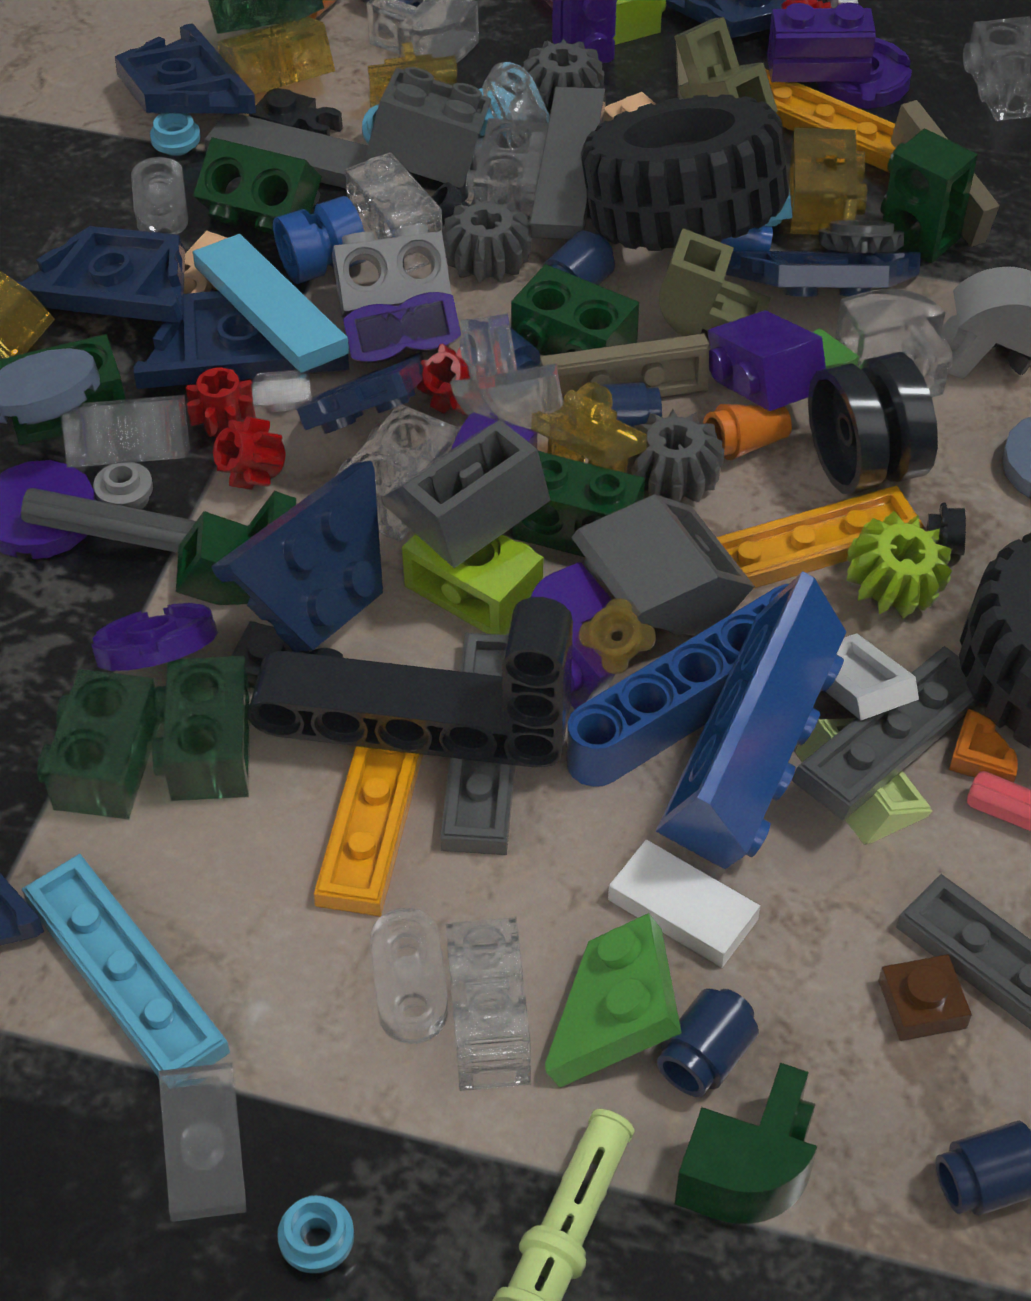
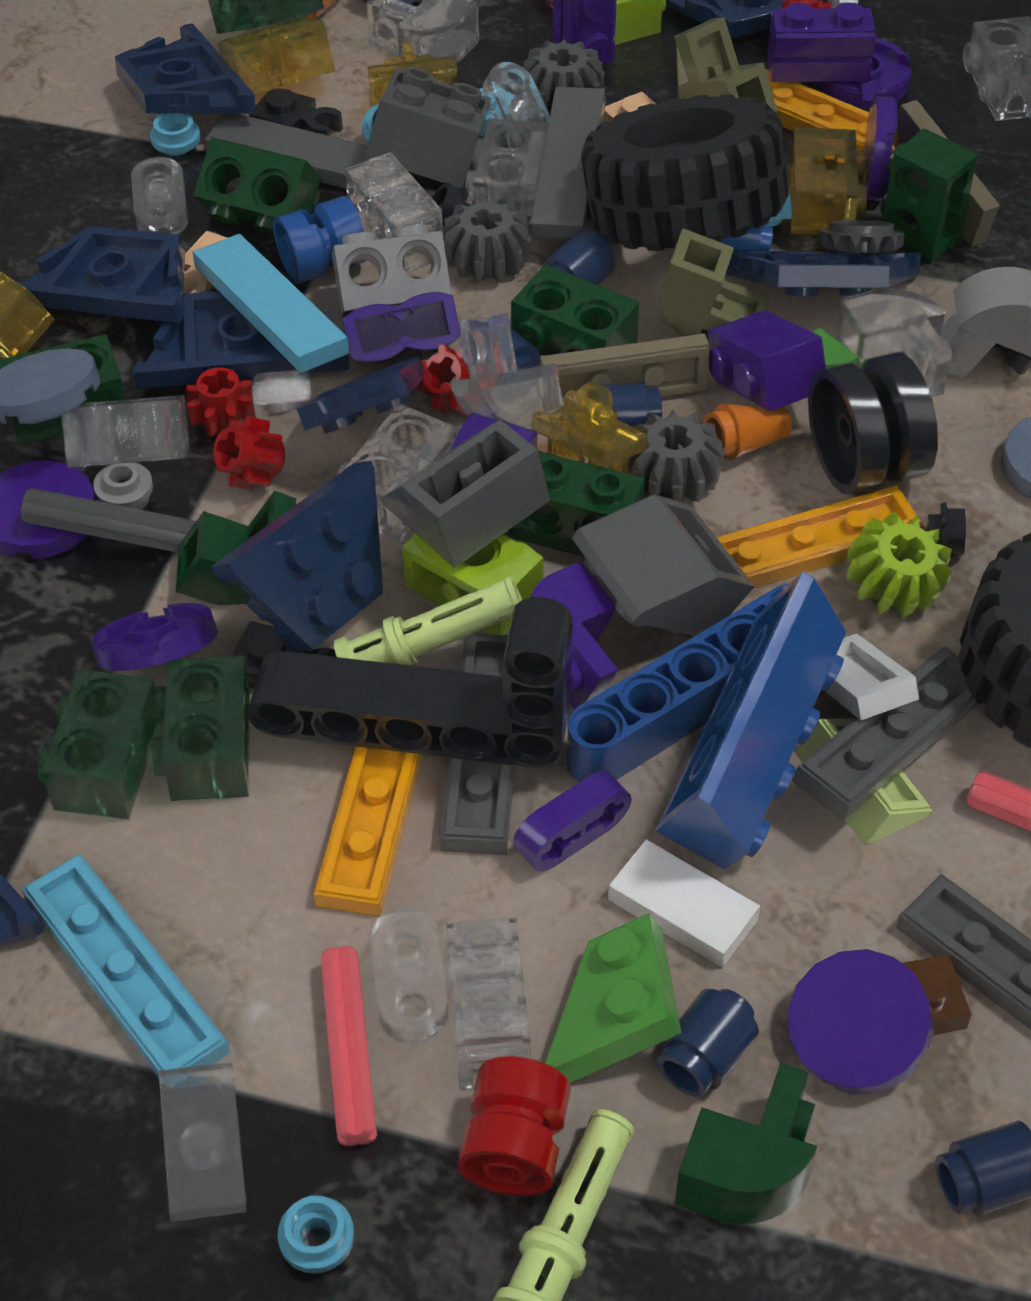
clear yellow plate [579,598,656,674] -> none
orange tile [949,709,1018,783] -> none
none -> coral axle [321,945,377,1147]
none -> yellowish green pin [334,576,522,666]
none -> red wheel [457,1056,571,1196]
none -> dark purple beam [513,771,632,872]
none -> dark purple tile [788,949,934,1095]
none -> dark purple tile [862,96,898,201]

